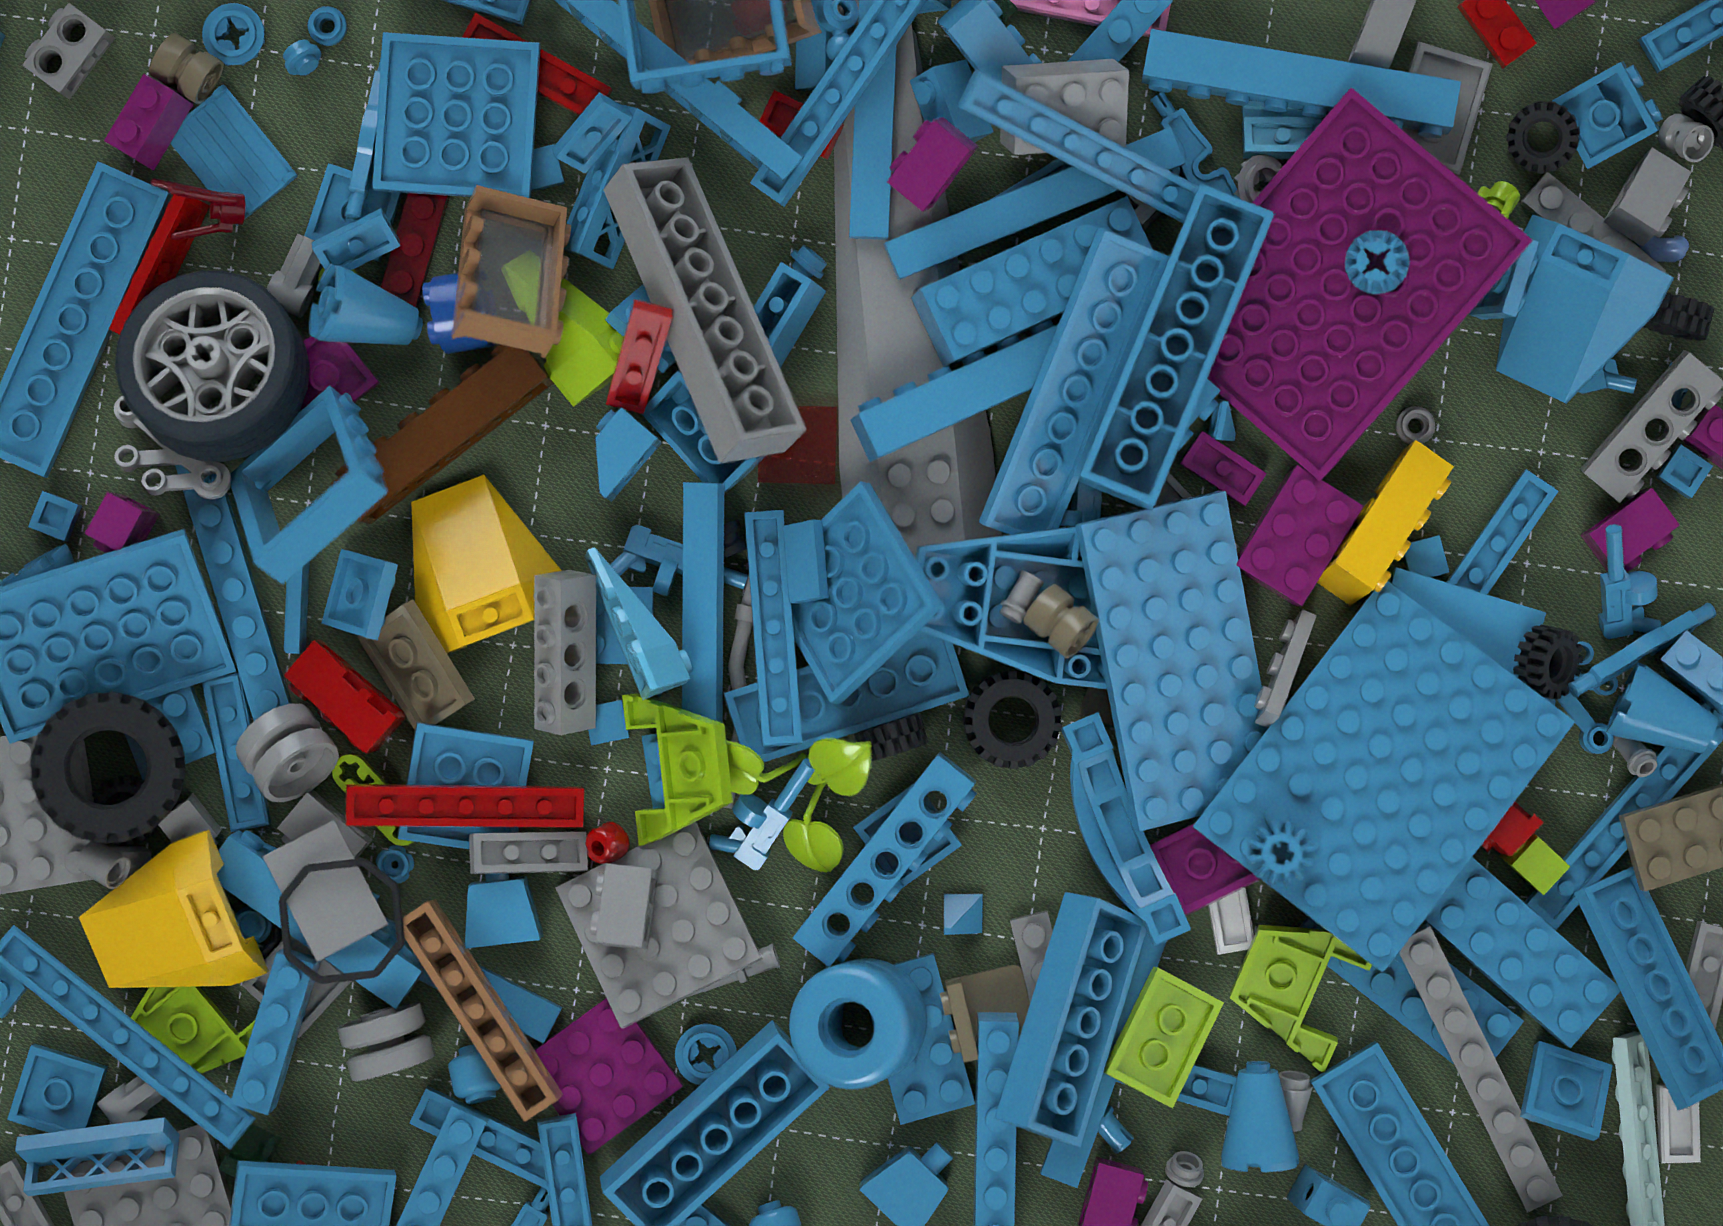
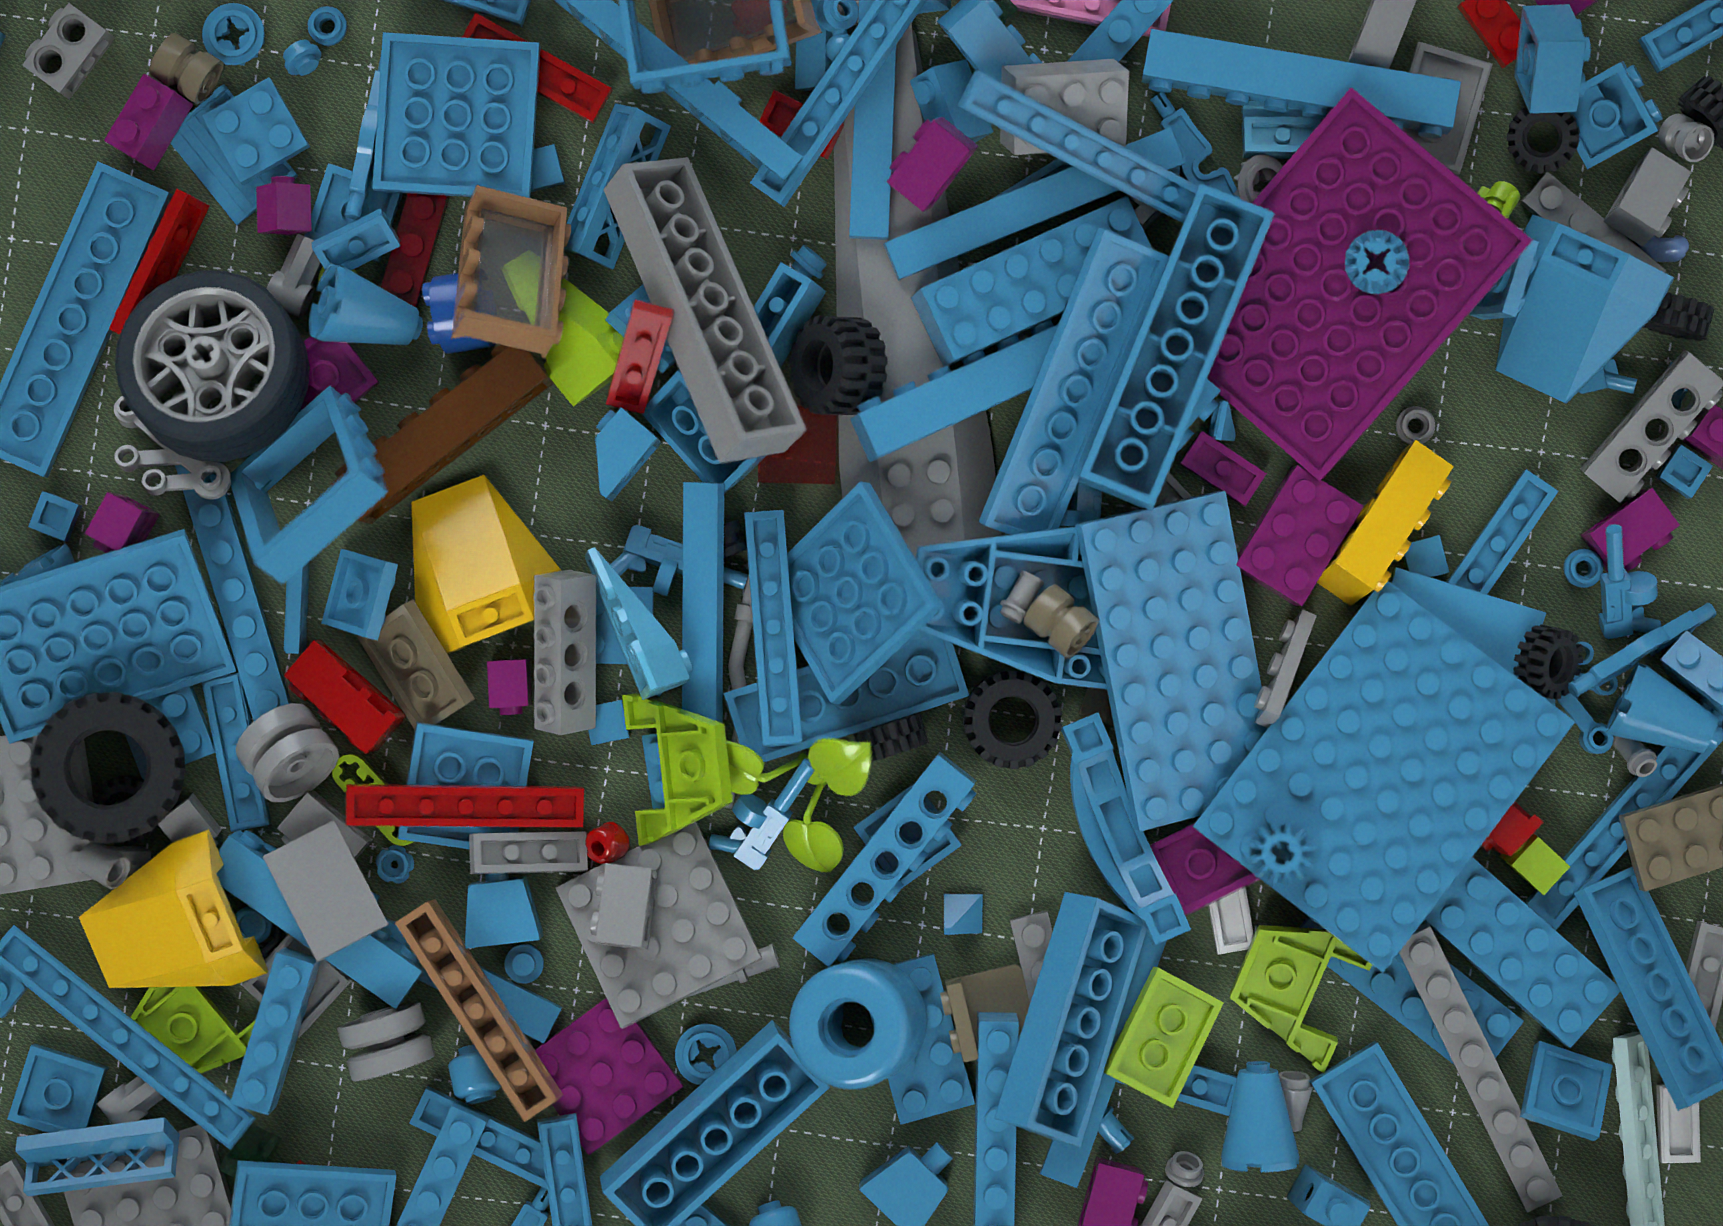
dark red plant [151,178,245,240] -> none
black piece [279,858,405,984] -> none
dark azure plate [552,92,633,174] -> none
dark azure tile [783,519,829,604] -> none
none -> dark azure plate [202,77,310,185]
none -> magenta brick [256,176,312,236]
none -> magenta brick [487,659,532,715]
none -> dark azure plate [504,944,544,983]
none -> black tyre [789,316,888,415]
none -> dark azure brick [1514,4,1591,113]
none -> dark azure plate [1563,549,1603,588]

